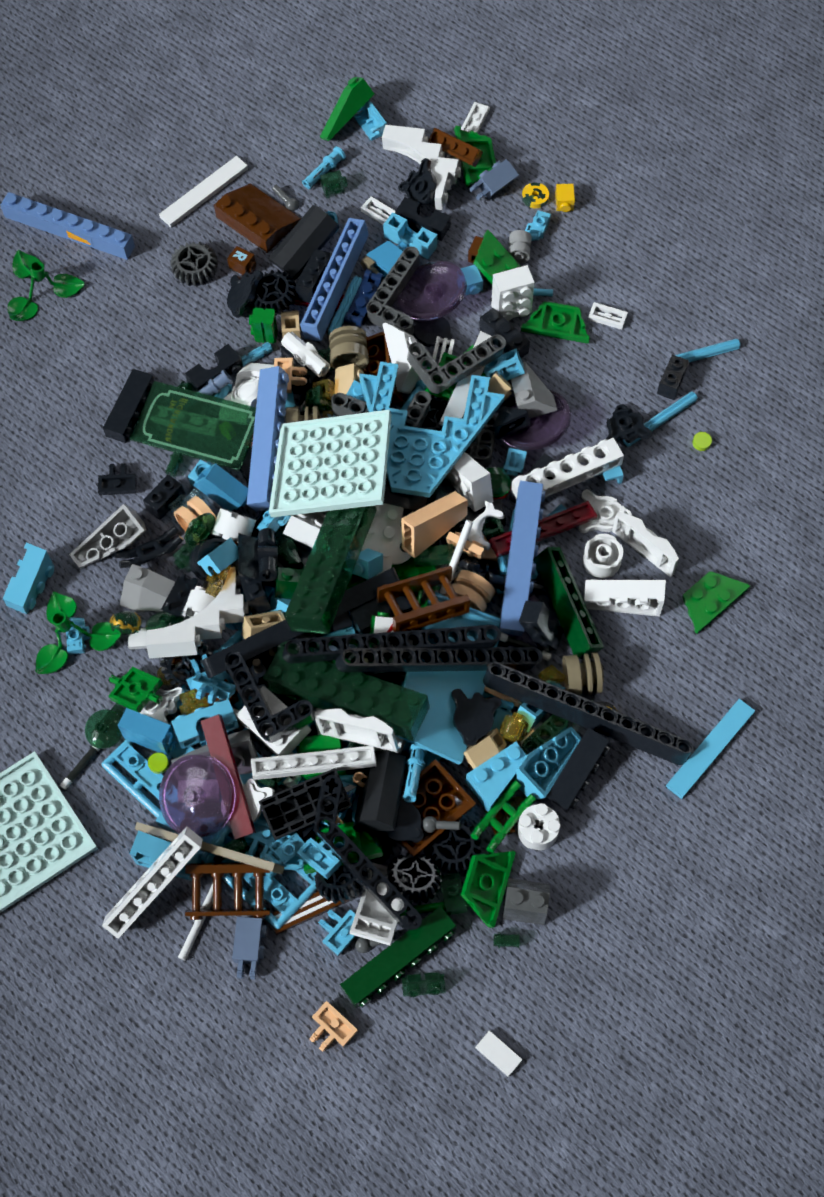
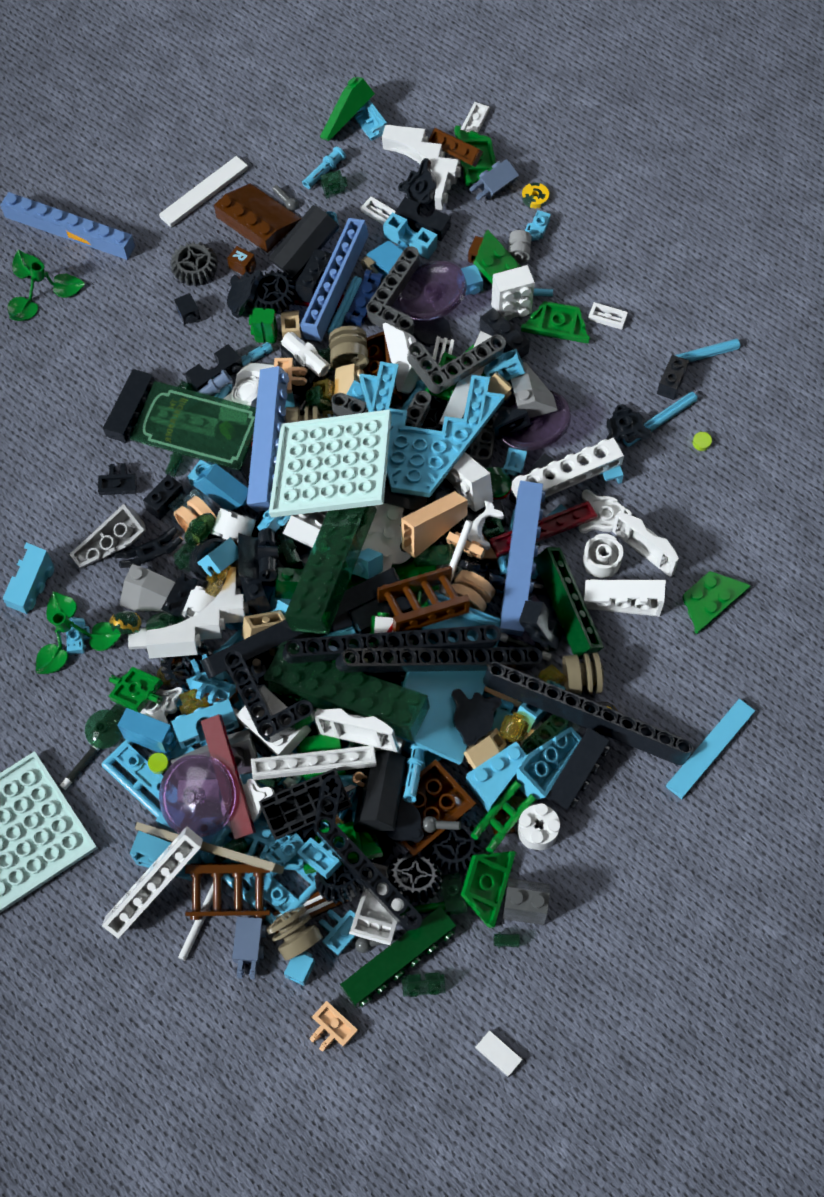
yellow brick [555,184,575,212] -> none
none -> black brick [174,293,200,325]
none -> dark tan wheel [266,905,323,961]
none -> medium azure brick [284,951,315,986]

